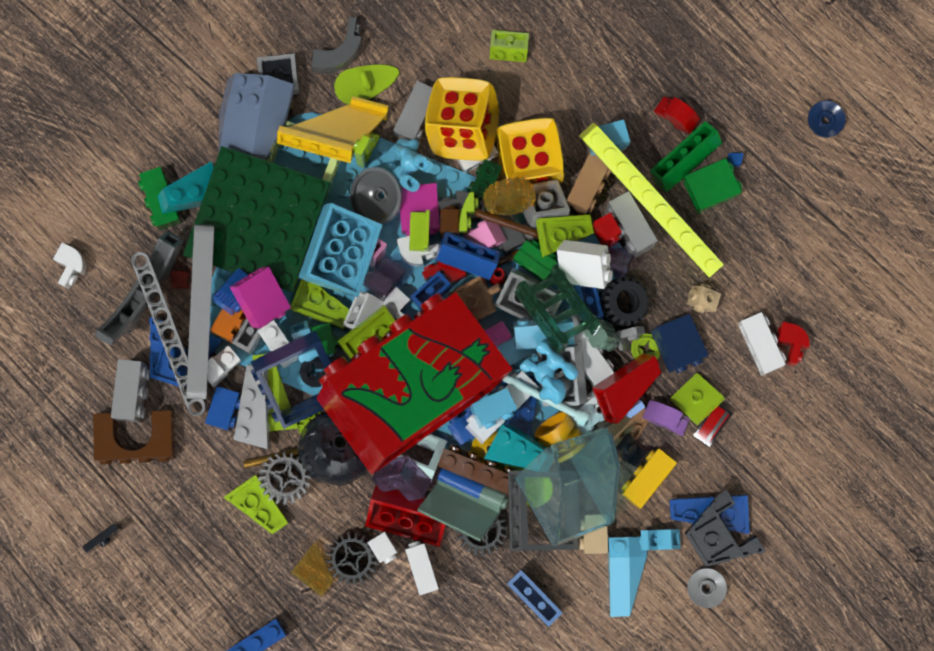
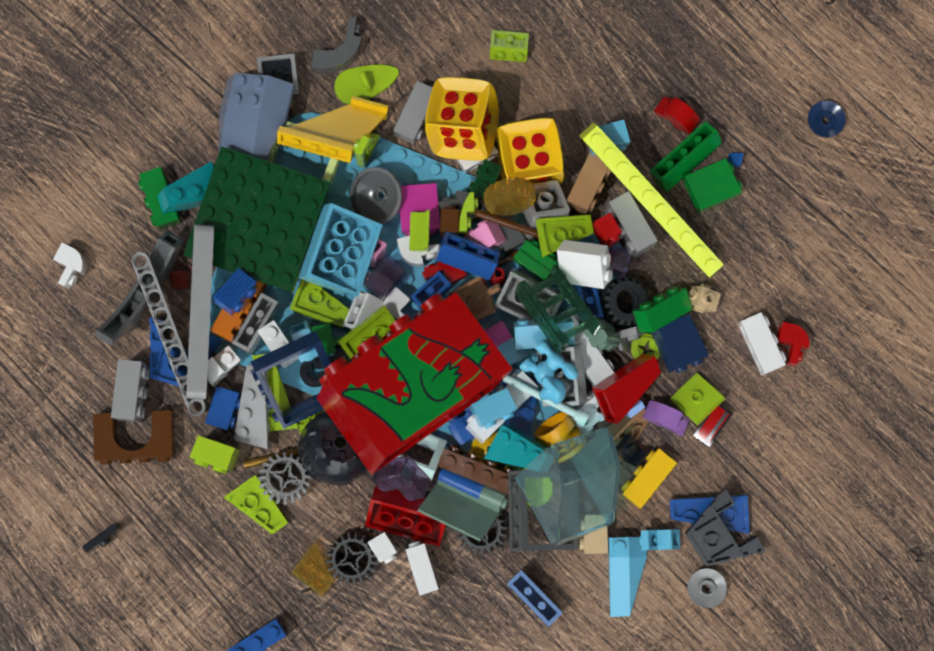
dark pink brick [230,267,291,329] -> none
medium azure animal [385,138,433,192] -> none
none -> lime brick [190,435,240,474]
none -> green brick [633,286,693,333]

